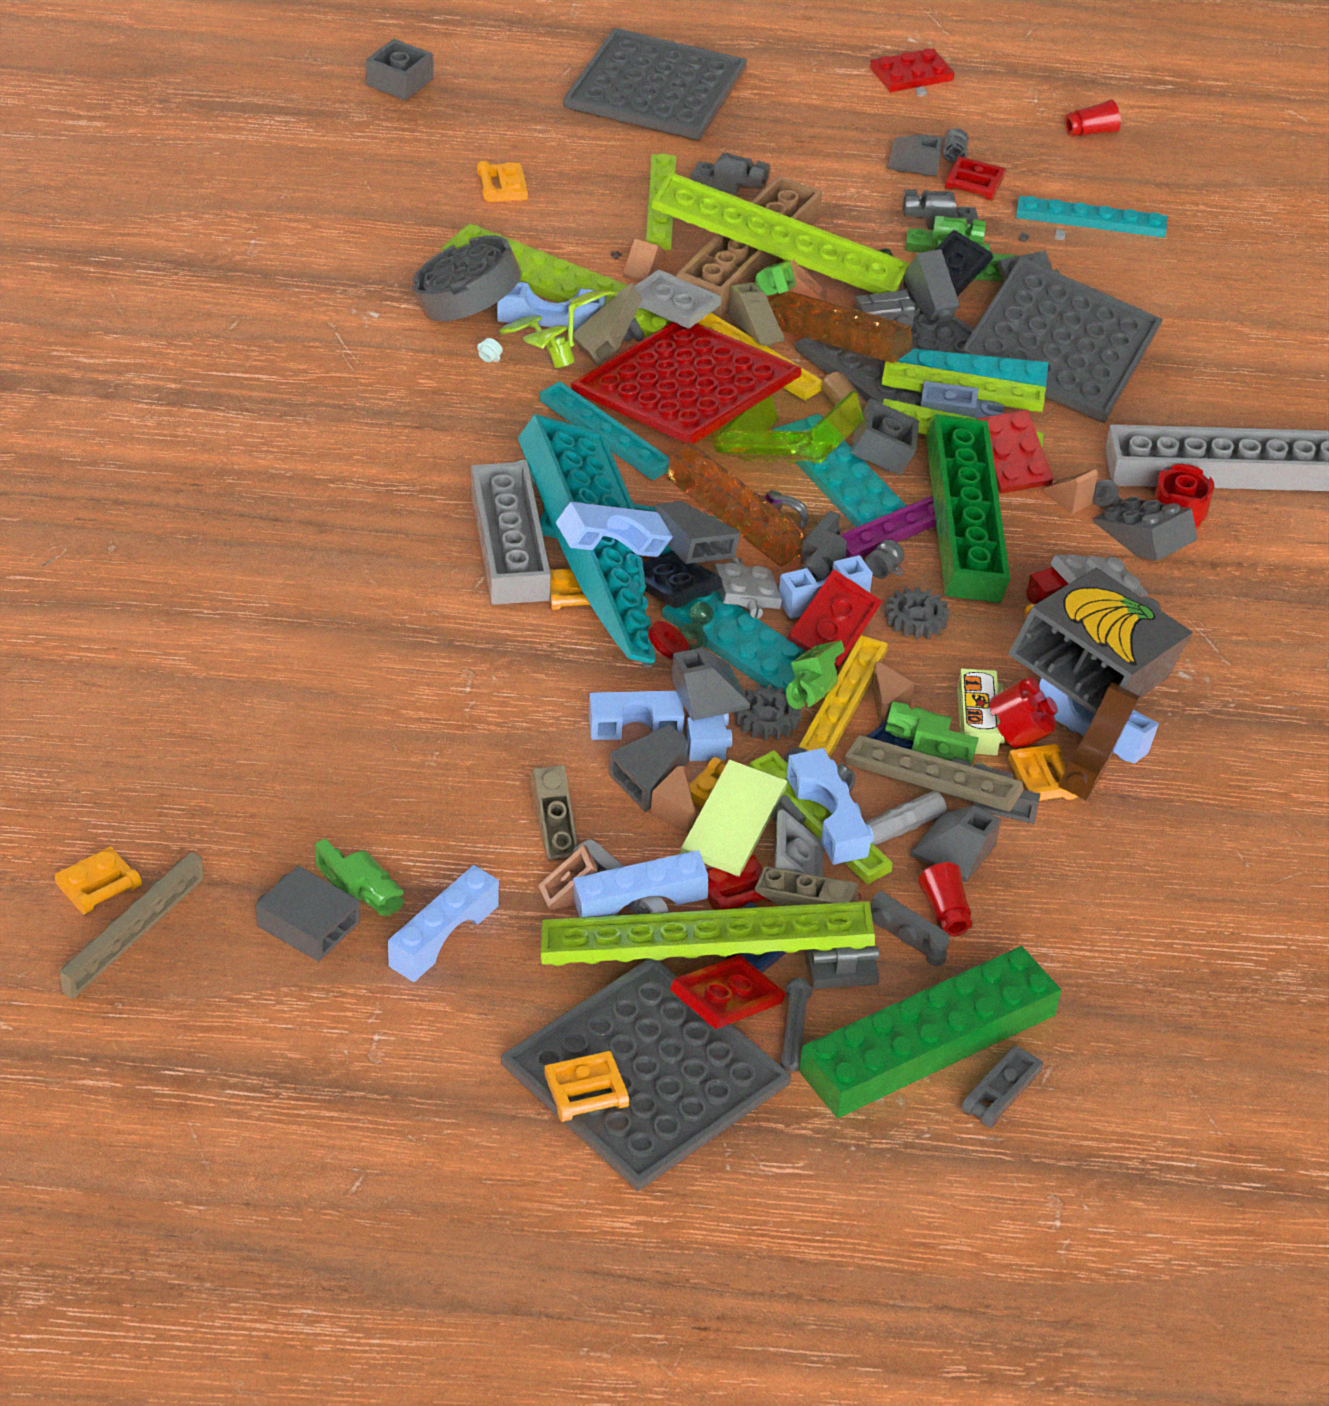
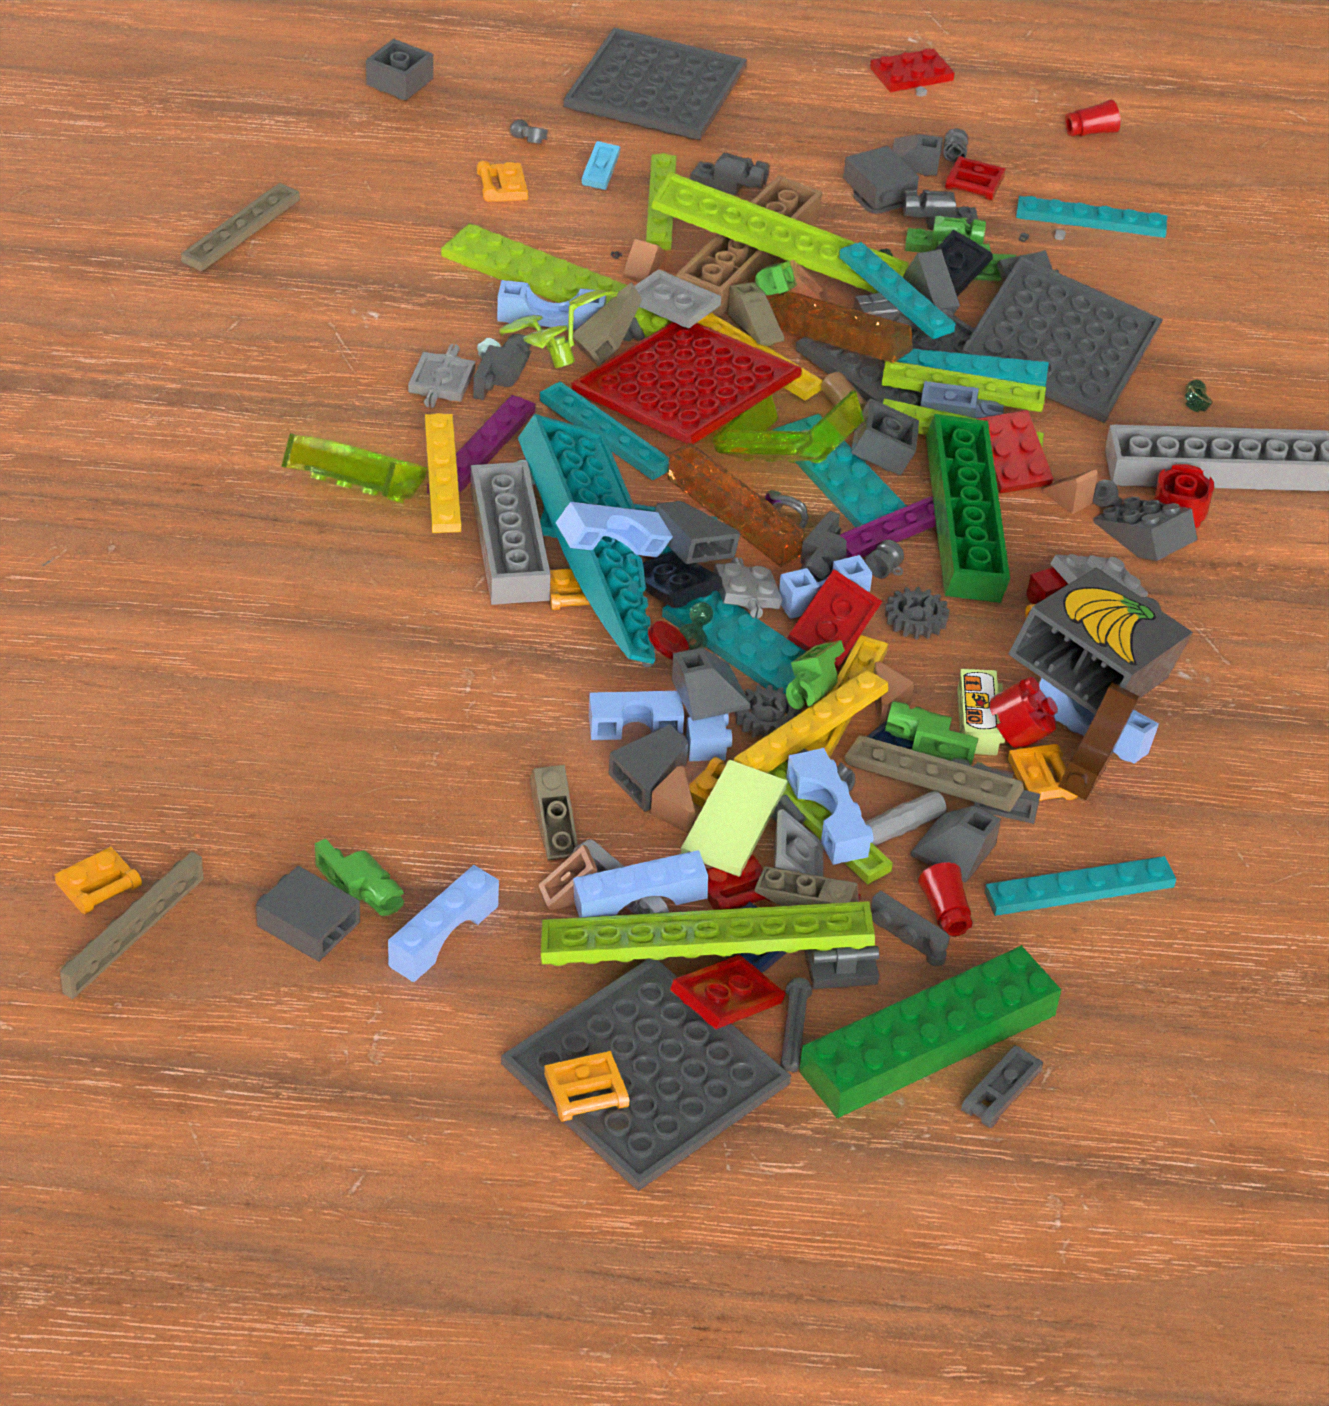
dark grey brick [412,235,522,321] -> none
none -> dark tan plate [181,183,300,271]
none -> clear neon green windscreen [281,433,428,503]
none -> light grey plate [408,344,475,408]
none -> yellow plate [425,413,461,533]
none -> magenta plate [427,395,536,494]
none -> dark grey plate [473,334,531,400]
none -> dark grey plate [510,119,548,144]
none -> medium azure plate [581,141,621,190]
none -> yellow plate [734,669,889,773]
none -> teal plate [839,242,955,339]
none -> dark grey brick [843,146,919,214]
none -> teal plate [984,856,1176,916]
none -> clear green plate [1184,379,1213,413]

